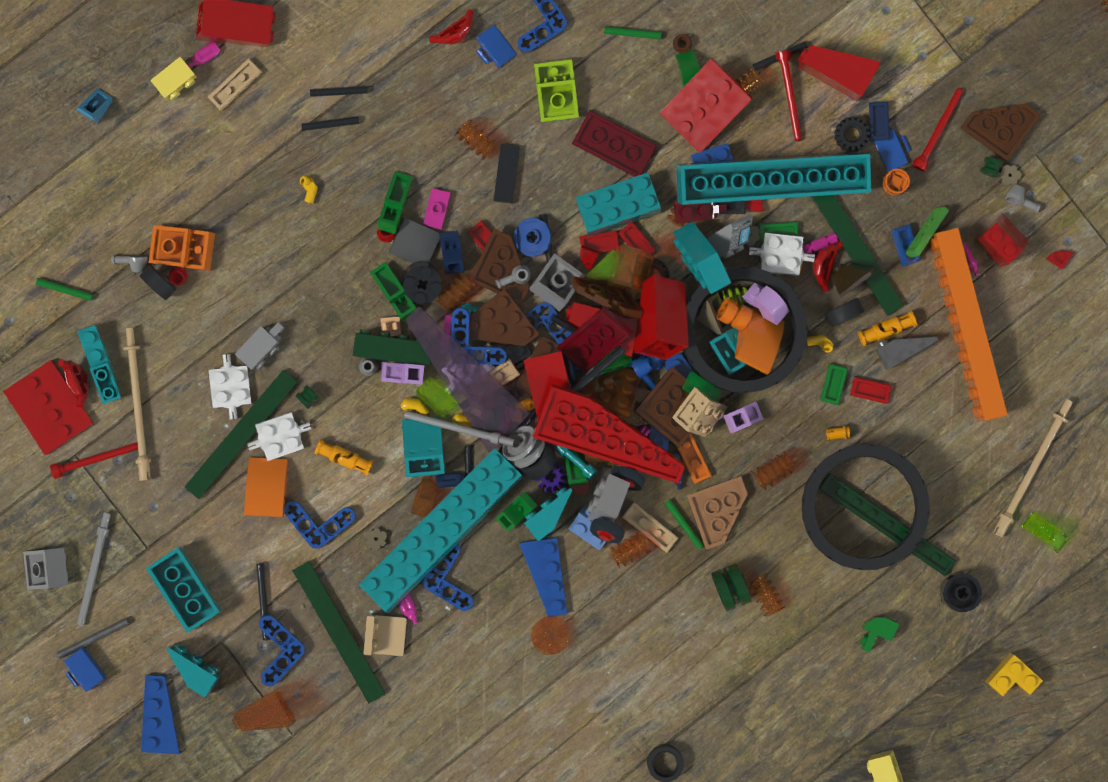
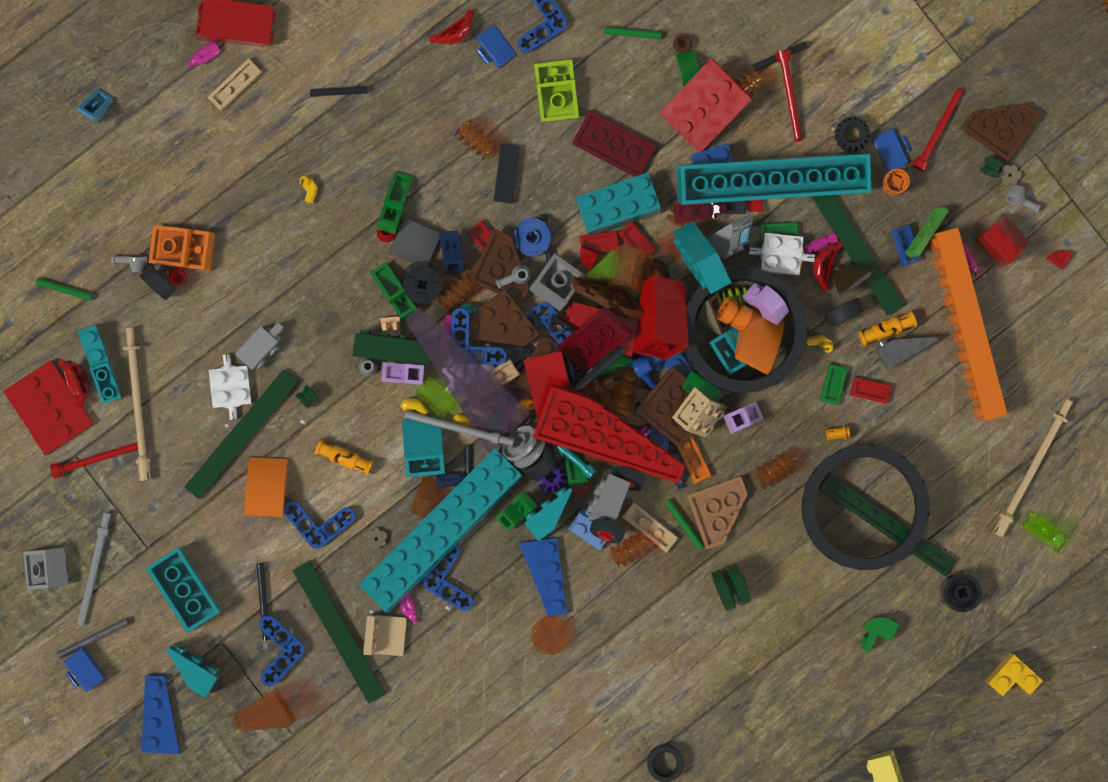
light yellow brick [150,57,197,101] -> none
white plate [247,412,312,461] -> none
black bar [301,116,359,131] -> none
dark pink plate [423,188,451,230] -> none
clear orange piece [749,573,786,617] -> none
red slope [797,45,881,101] -> none
dark blue tile [869,101,890,141] -> none

